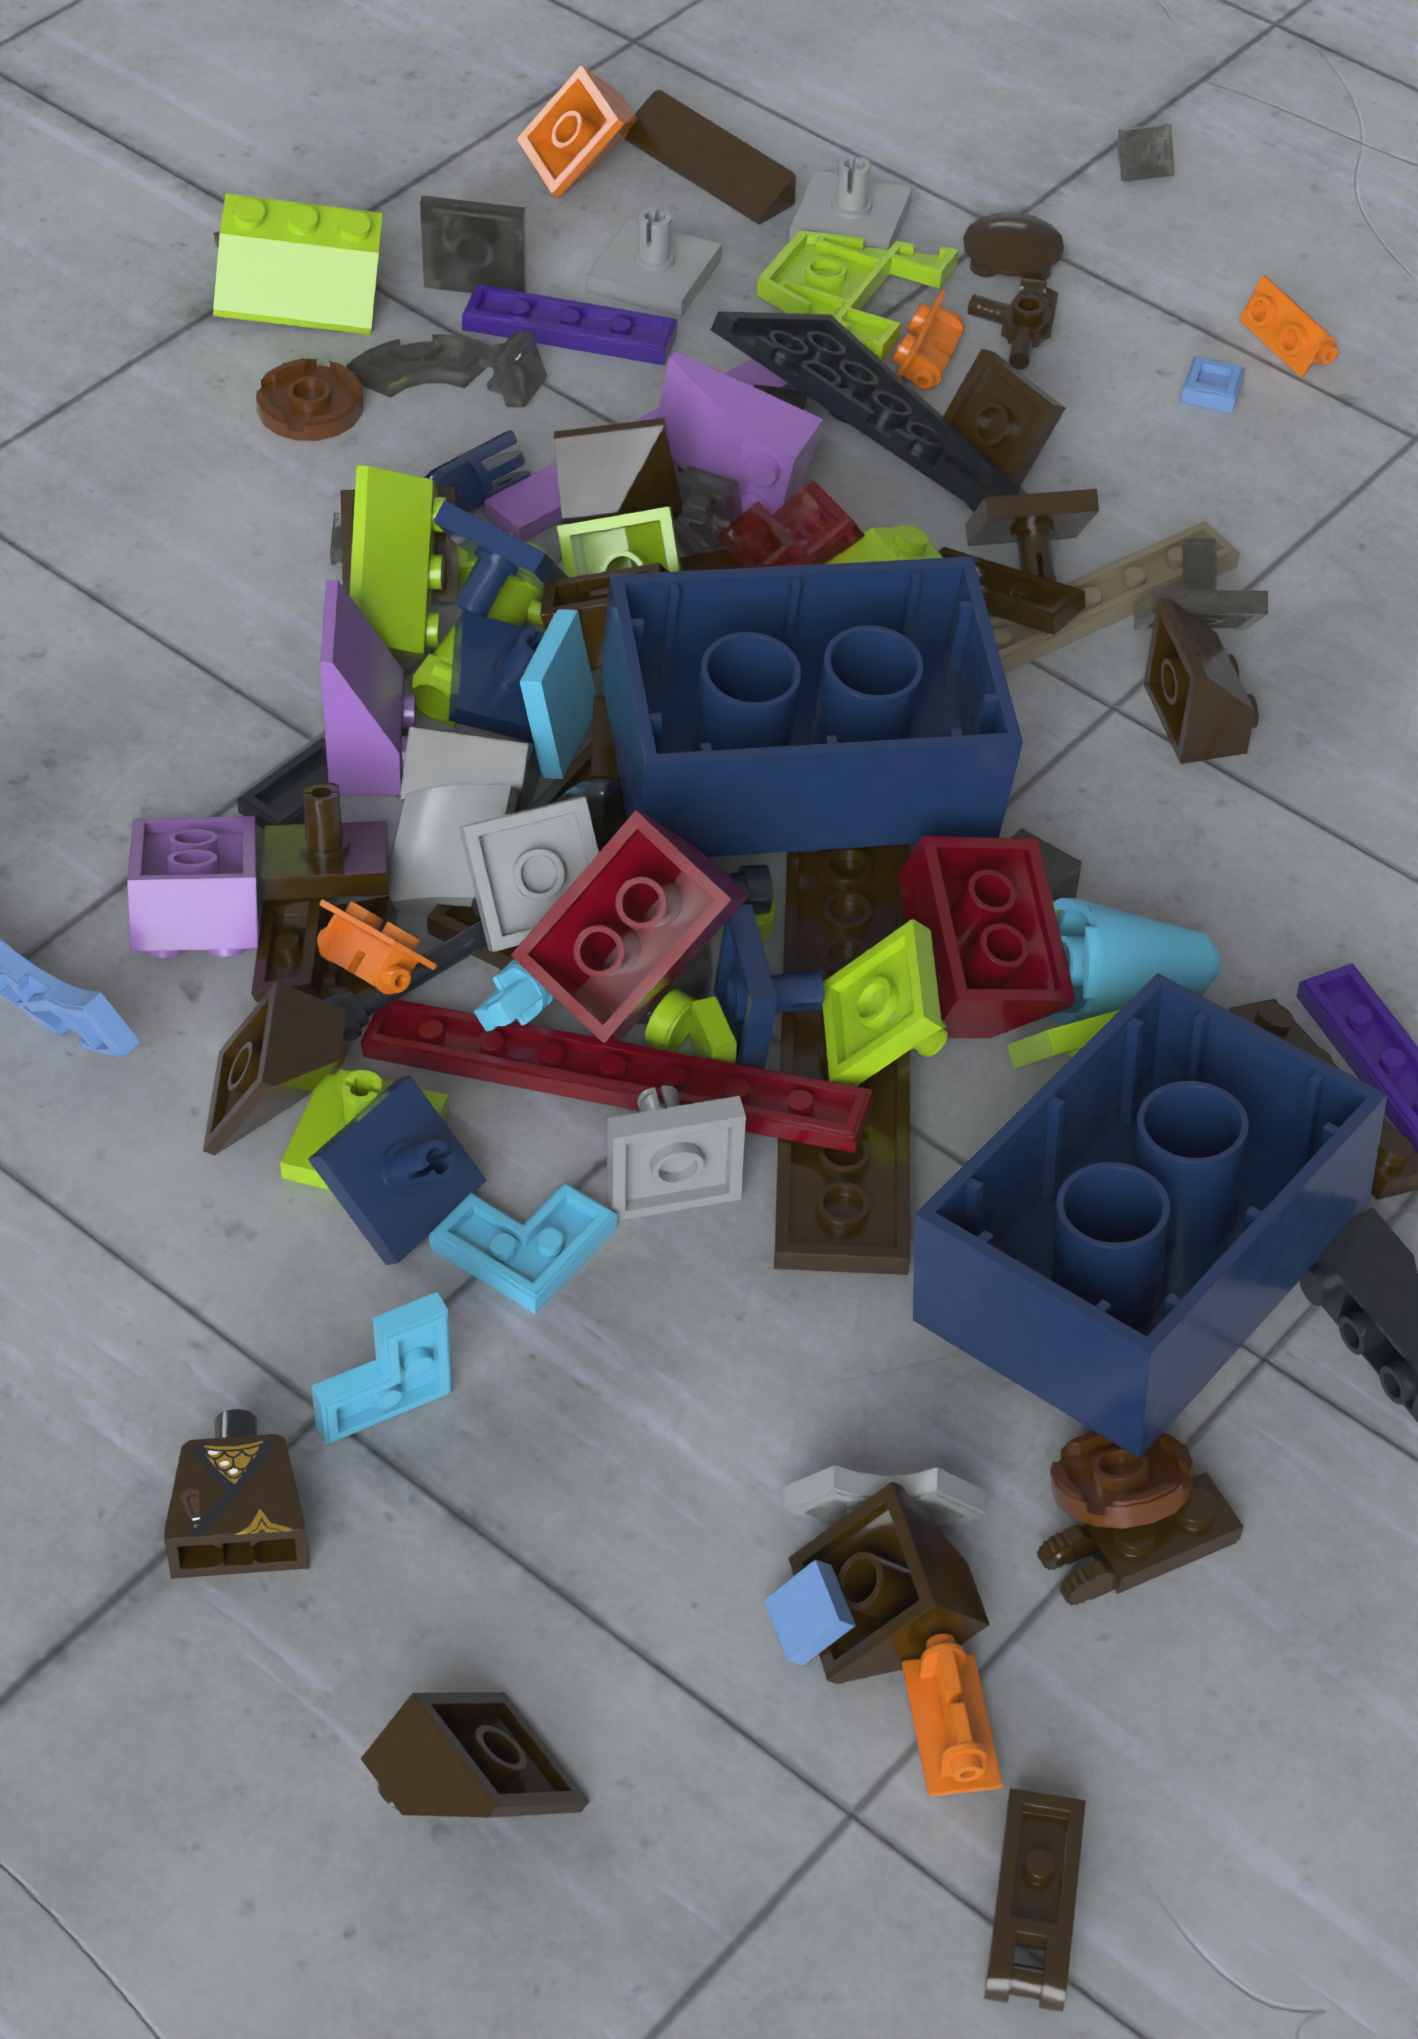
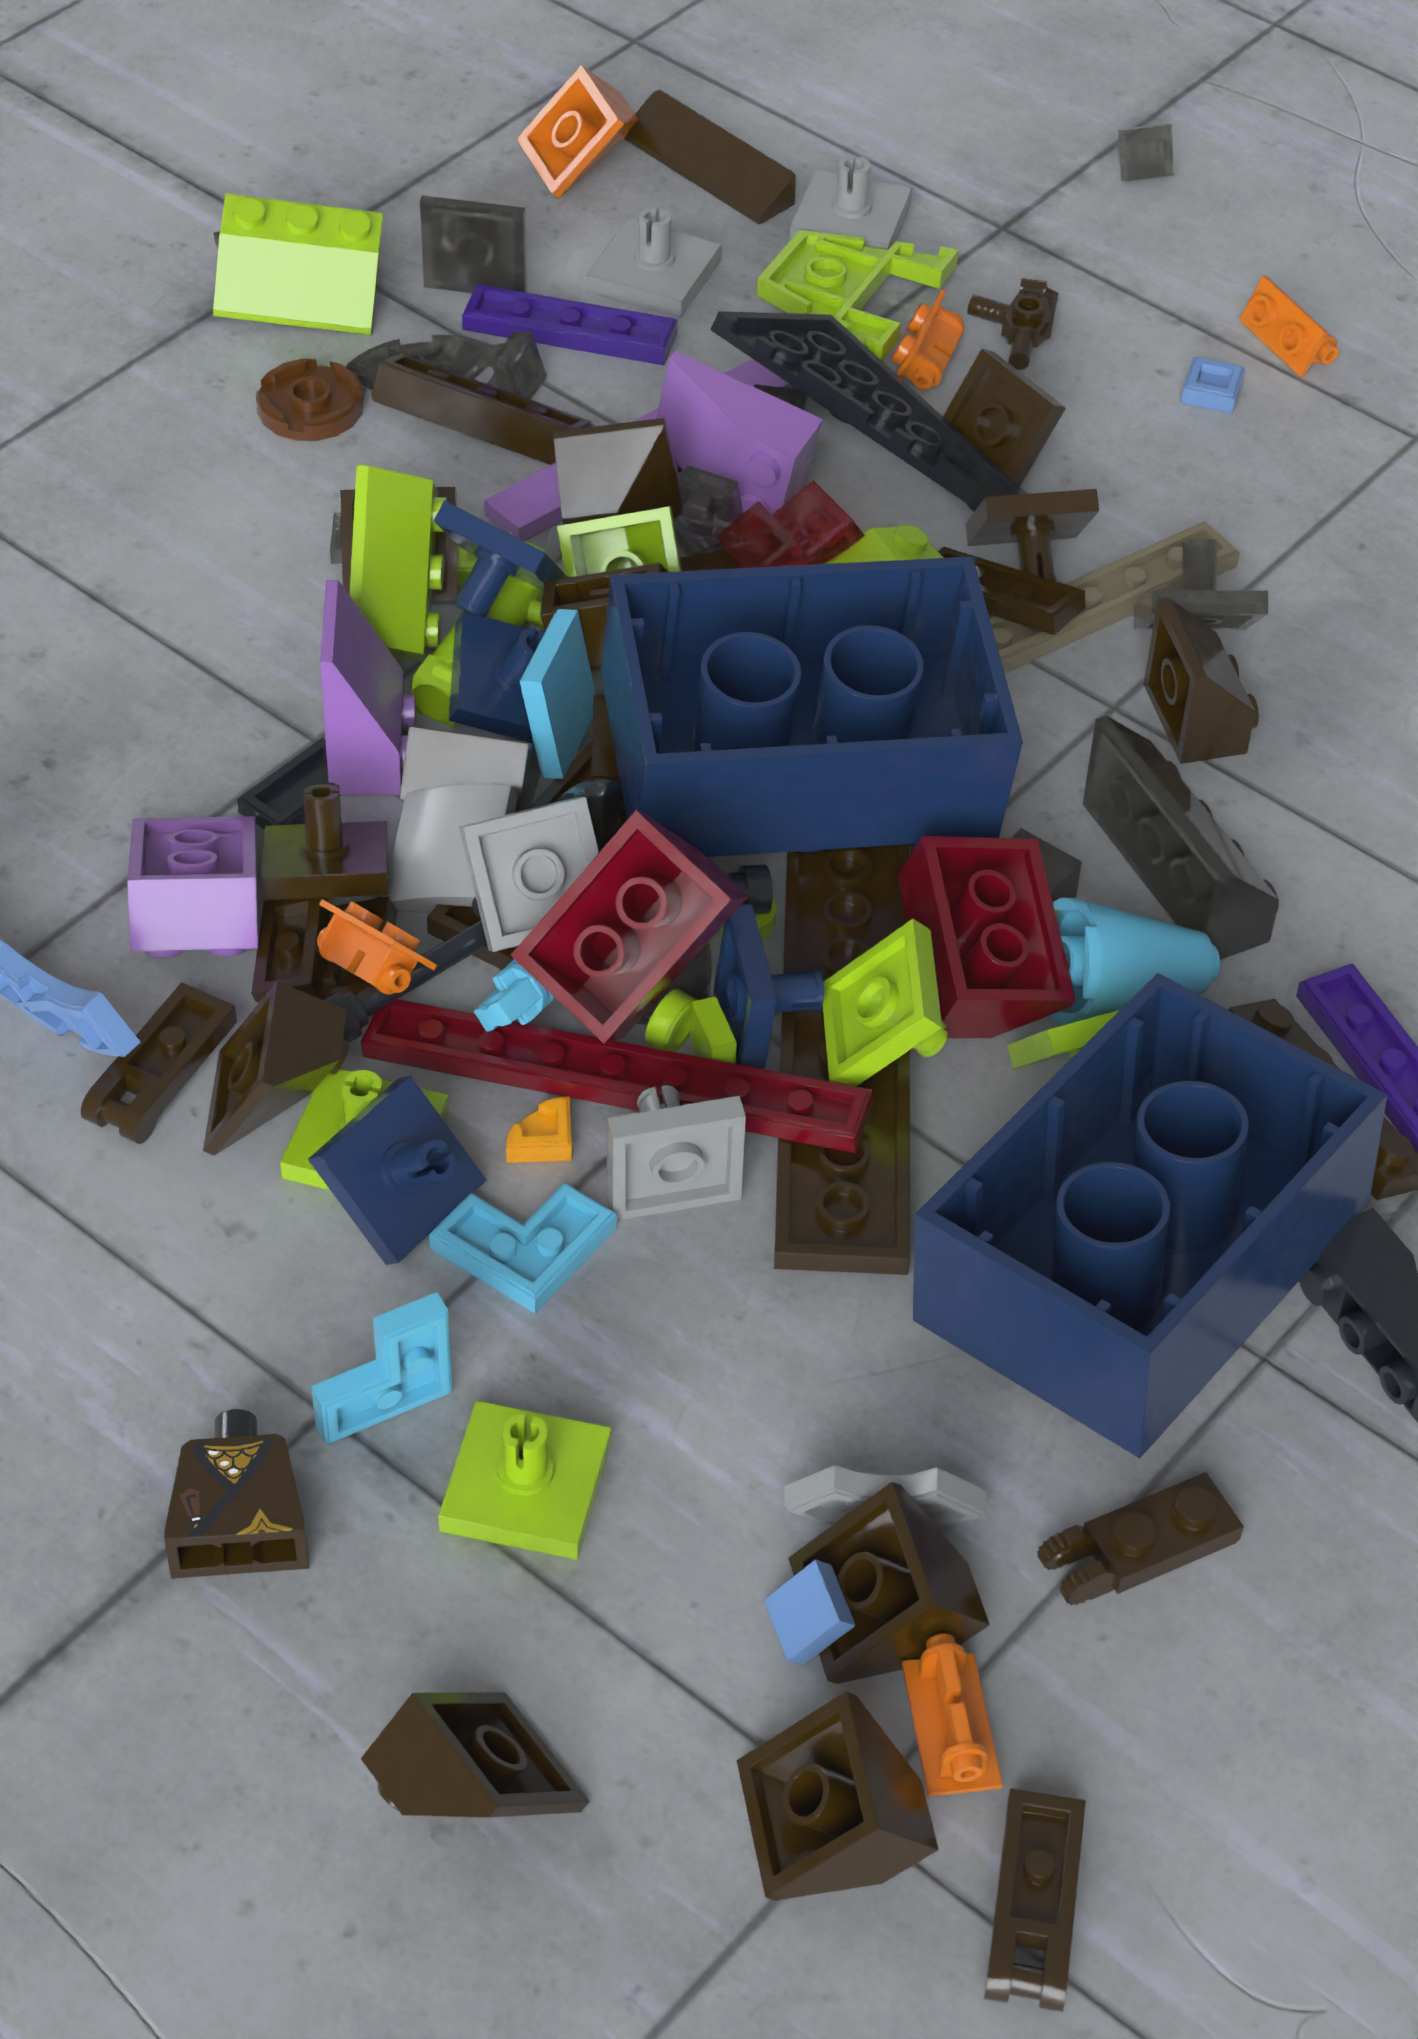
dark blue arm [423,430,531,513] -> none
dark brown dish [963,212,1064,281] -> none
reddish brown tile [1050,1430,1195,1528] -> none
none -> dark brown plate [81,982,237,1144]
none -> dark brown slope [371,353,594,465]
none -> lime tile [438,1400,612,1560]
none -> light orange tile [506,1096,572,1163]
none -> dark brown slope [737,1691,939,1901]
none -> clear smoke slope [1083,715,1279,960]

